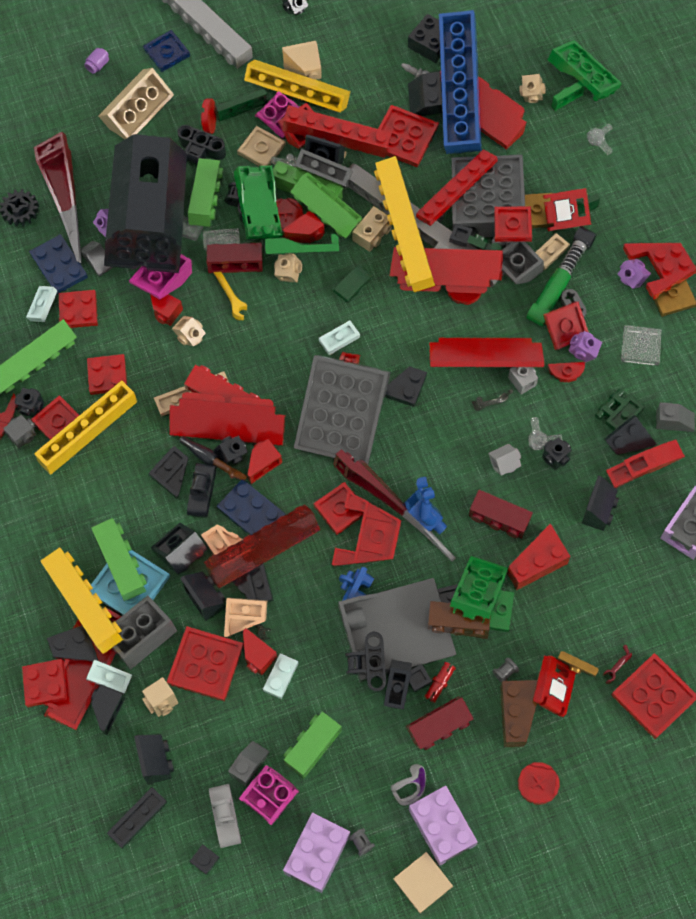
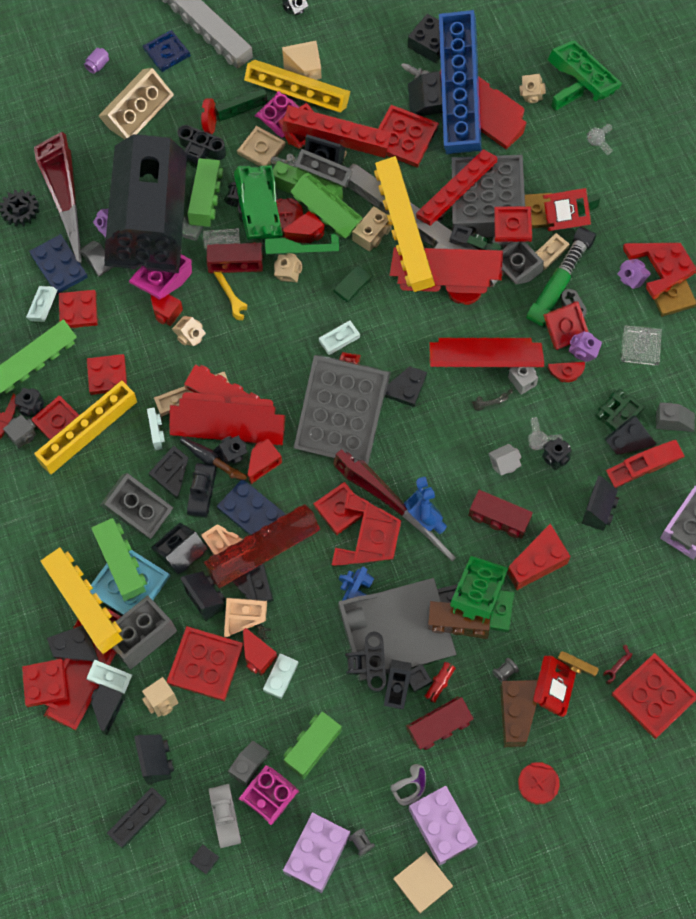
none -> dark grey slope [100,473,173,539]
none -> light aqua plate [147,408,165,451]

